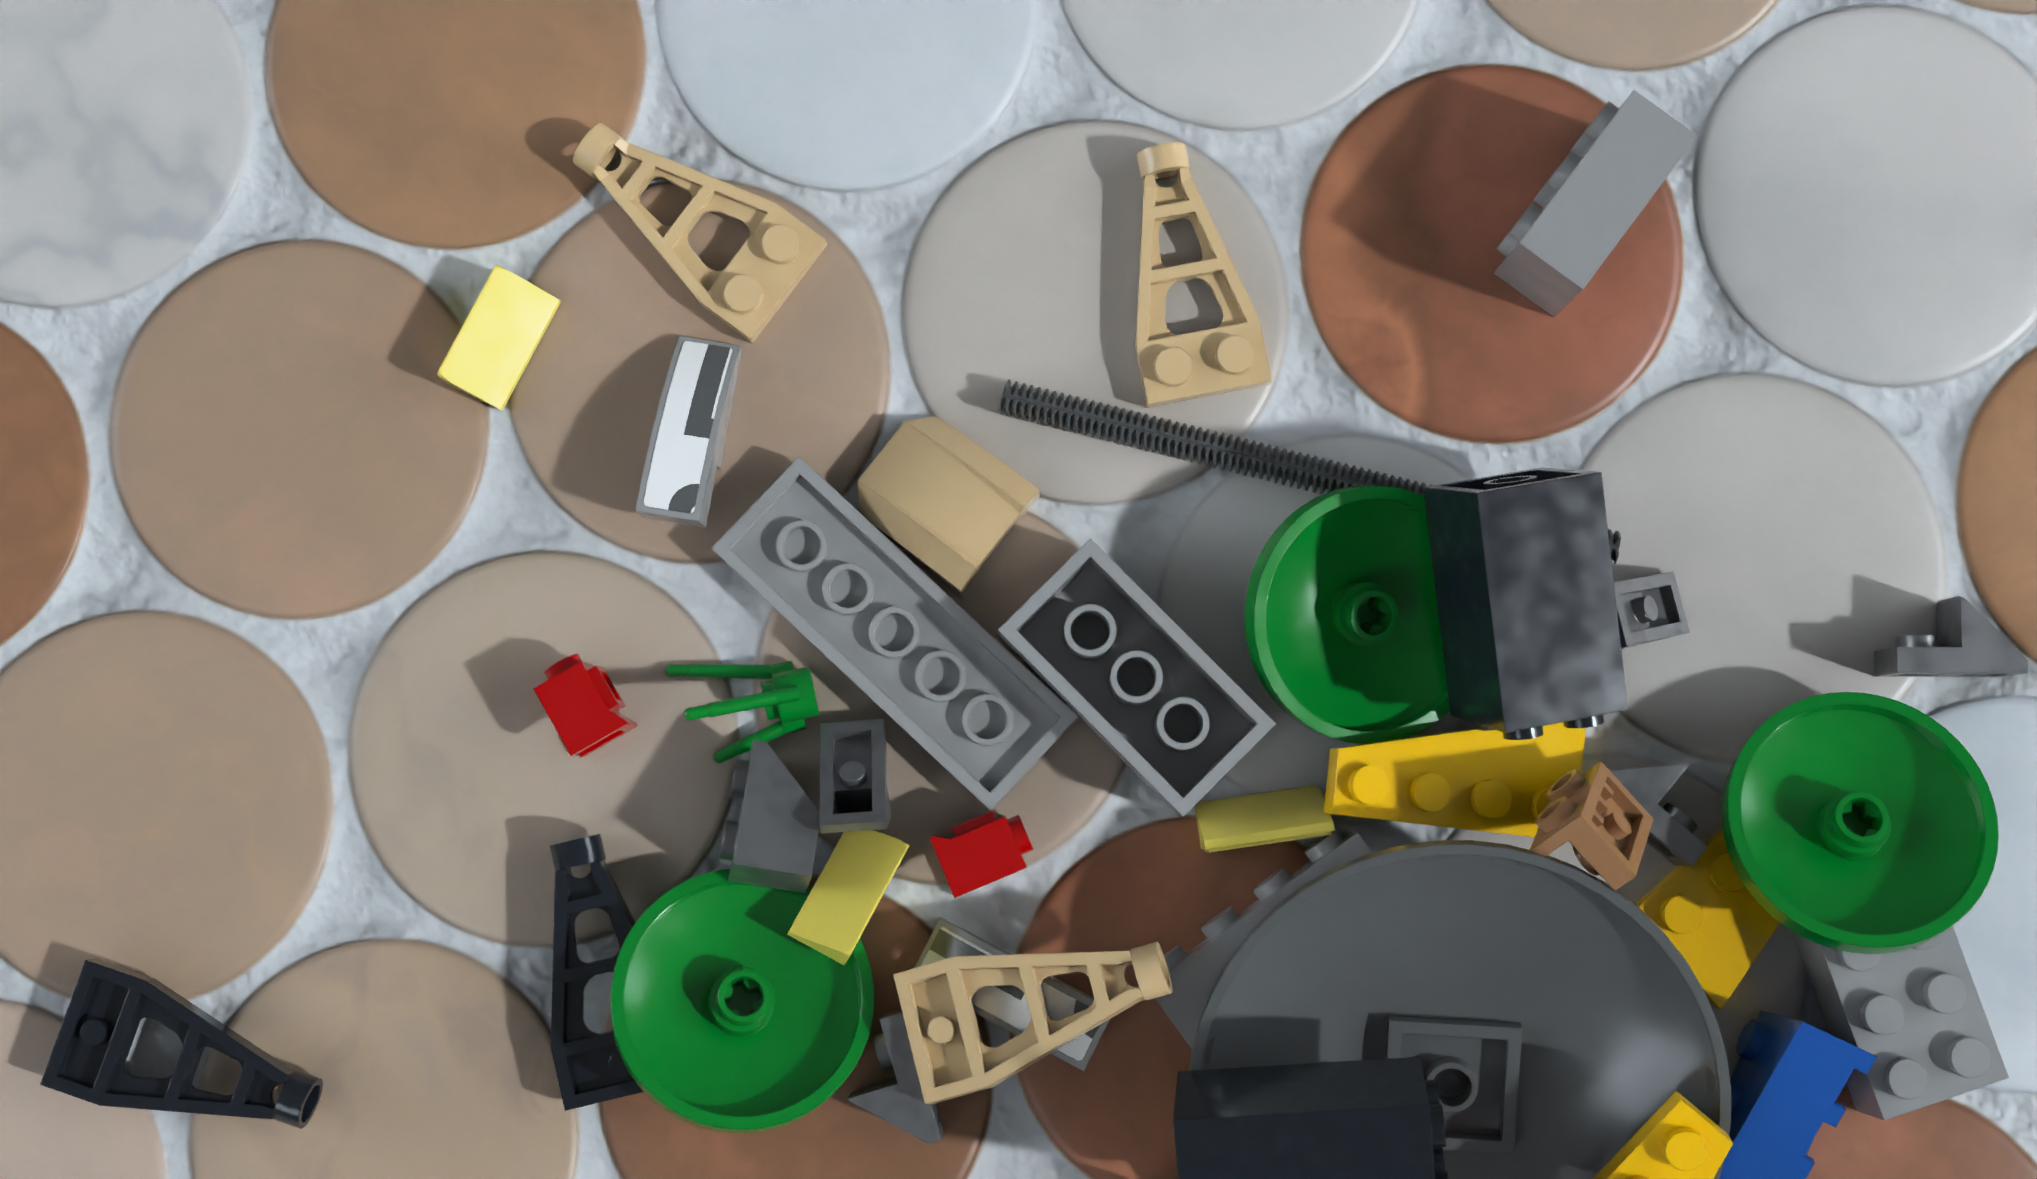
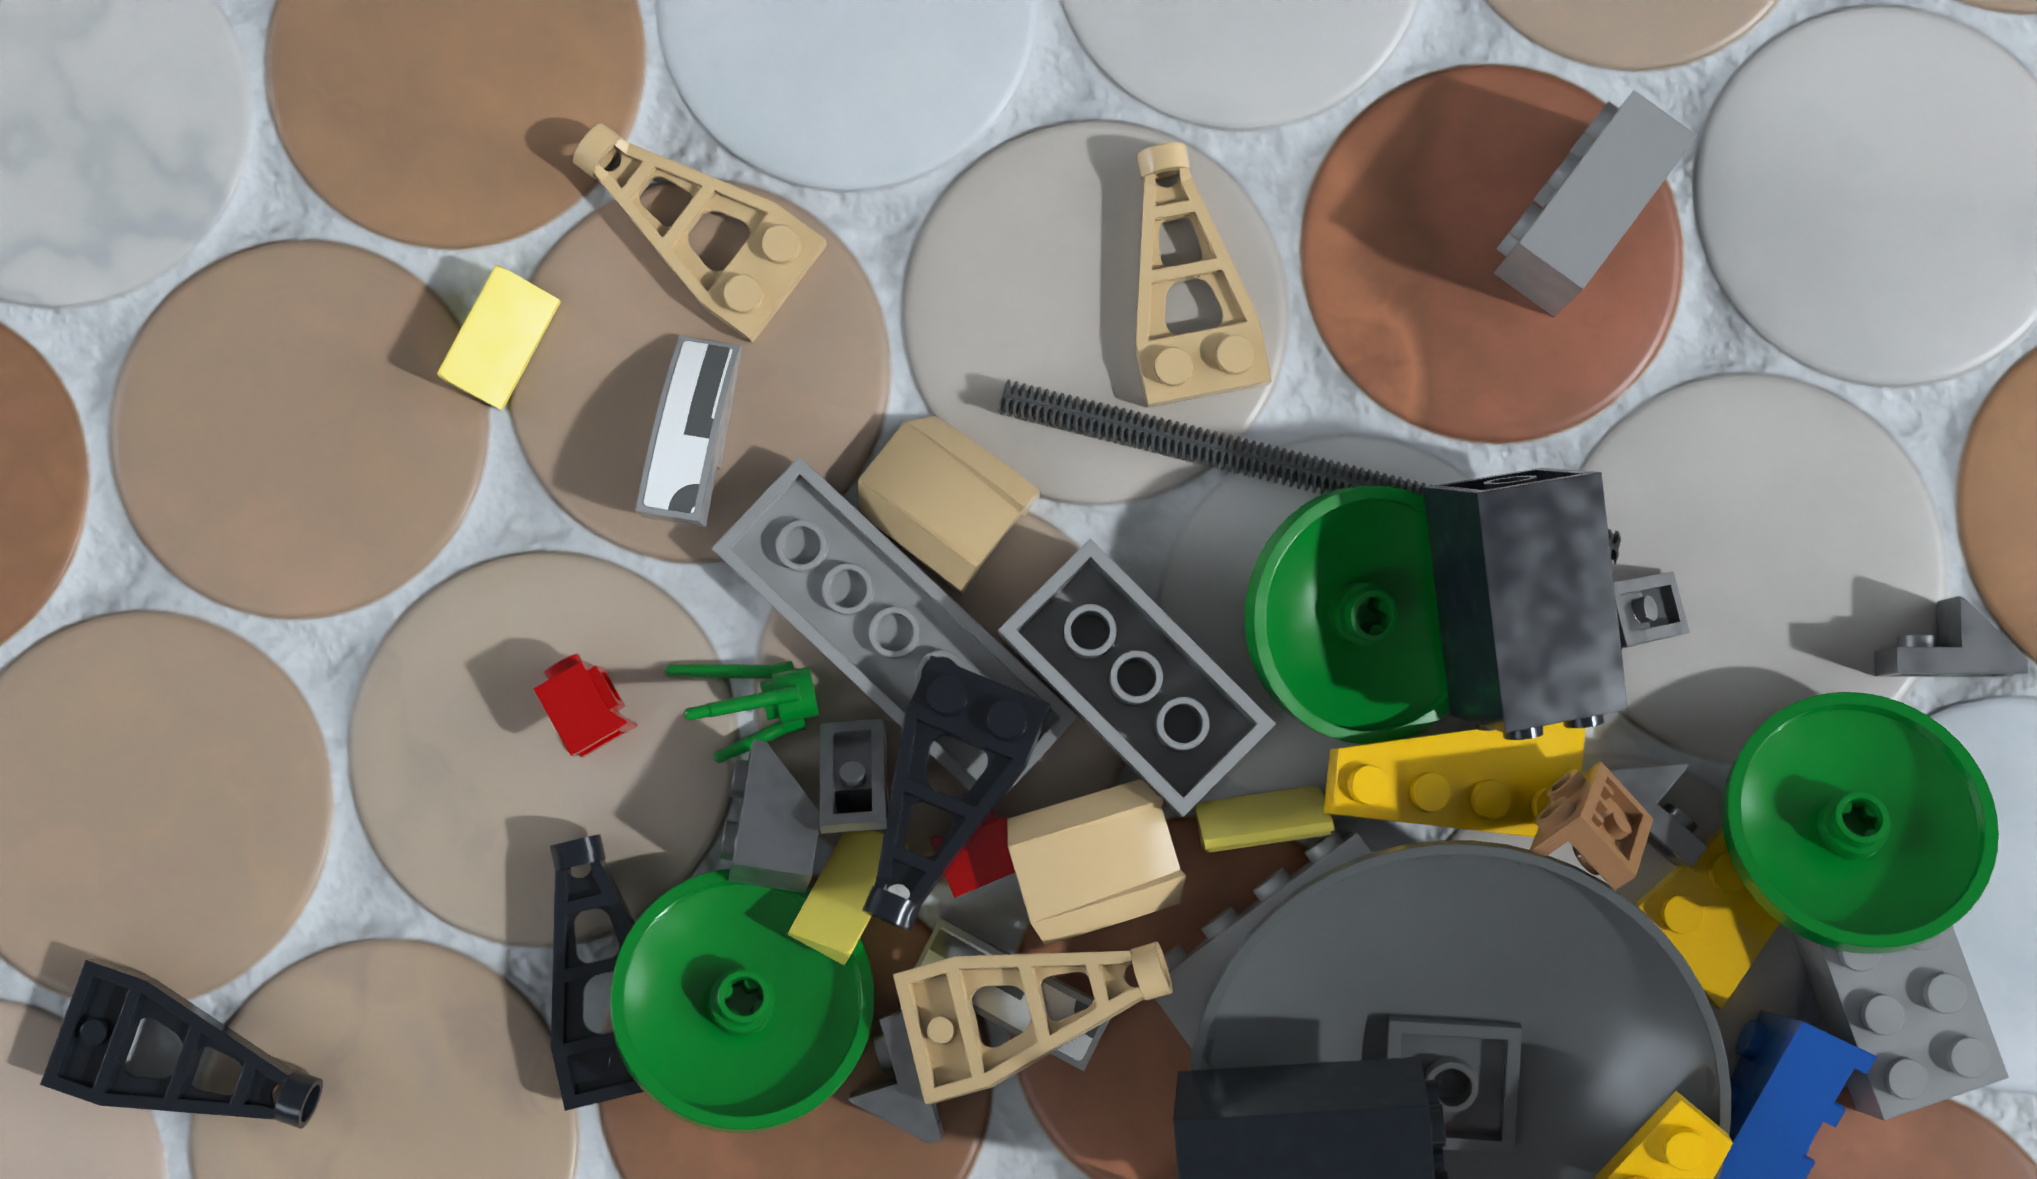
none -> black plate [862,655,1051,932]
none -> tan slope [1007,779,1186,945]

